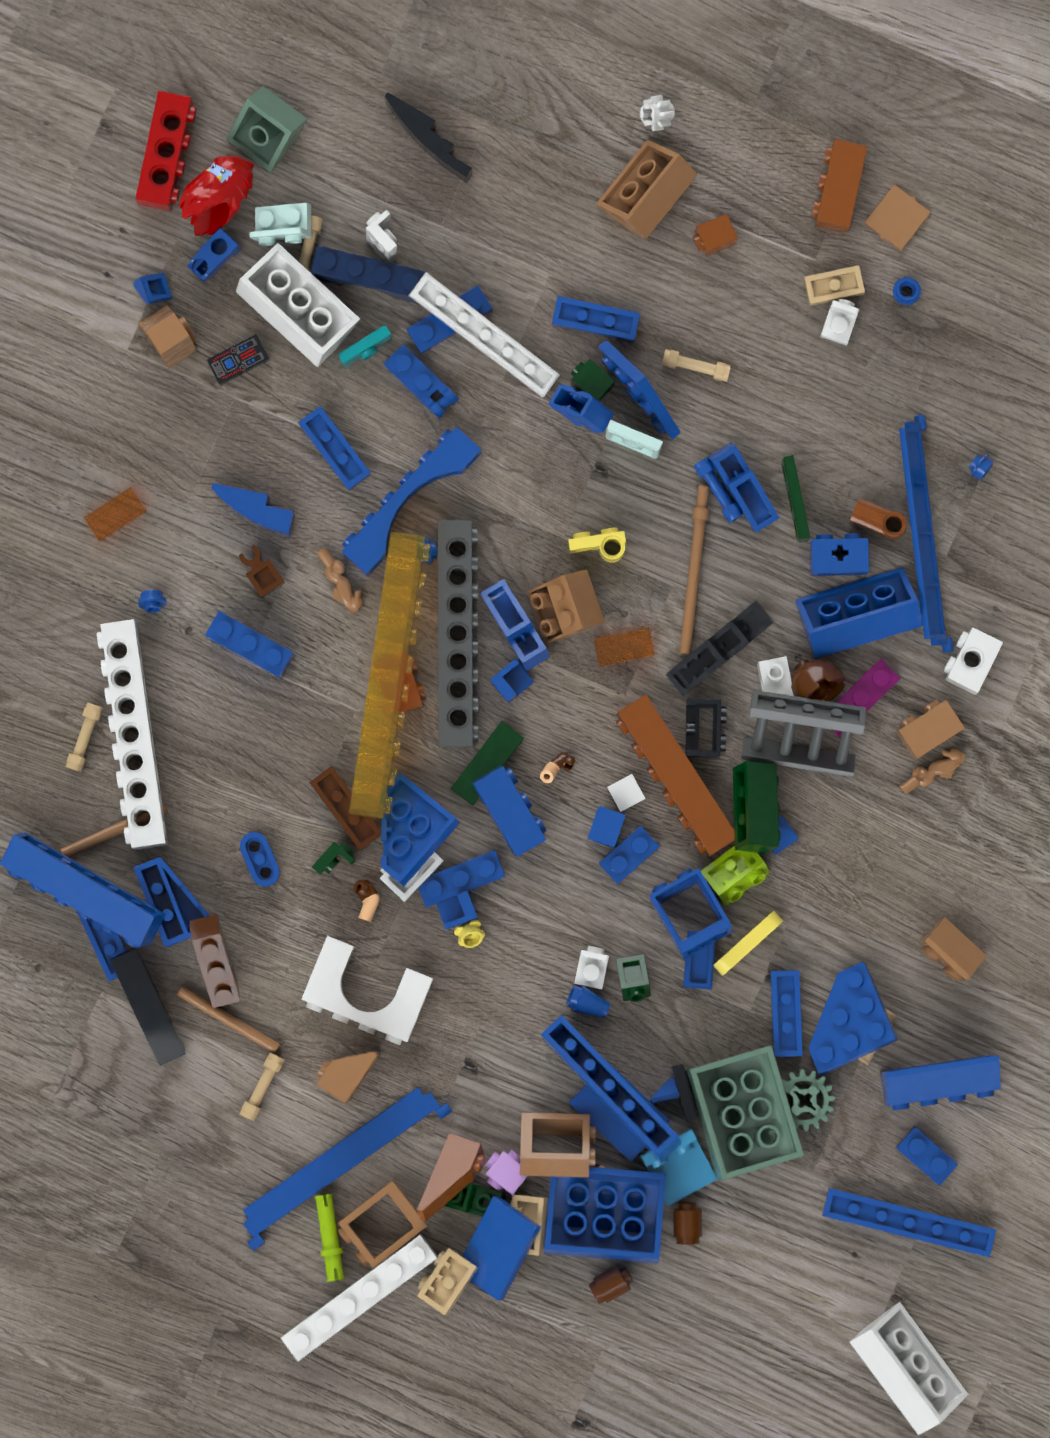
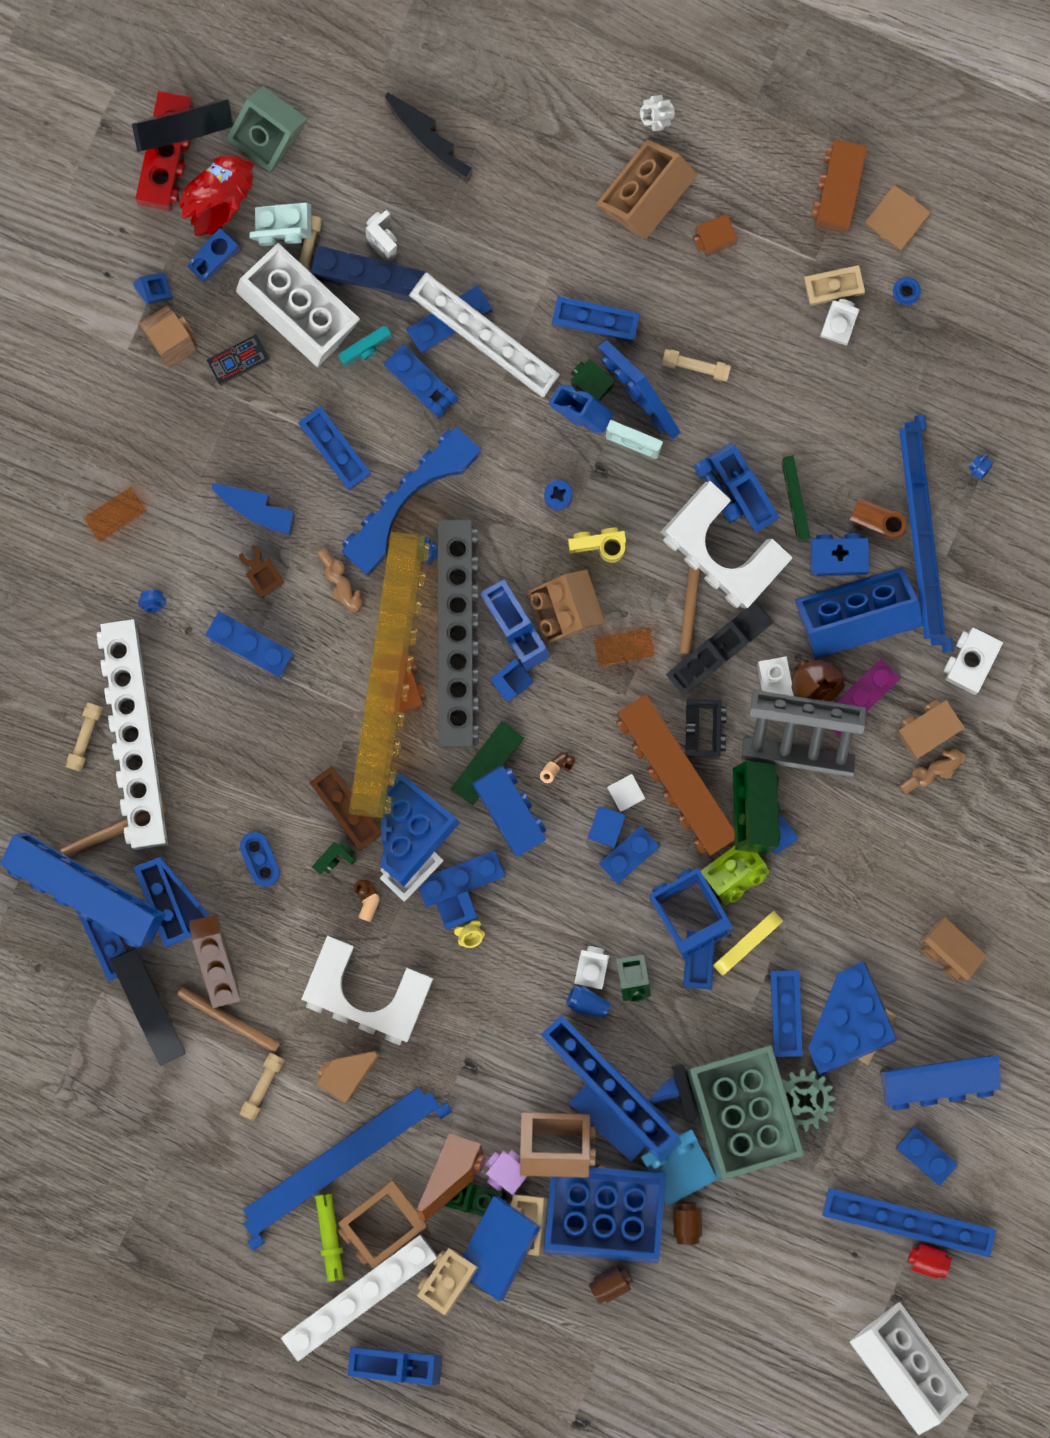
none -> black slope [132,99,233,152]
none -> blue slope [348,1347,442,1385]
none -> blue wheel [544,480,572,511]
none -> white arch [661,481,792,608]
none -> red brick [907,1243,952,1279]

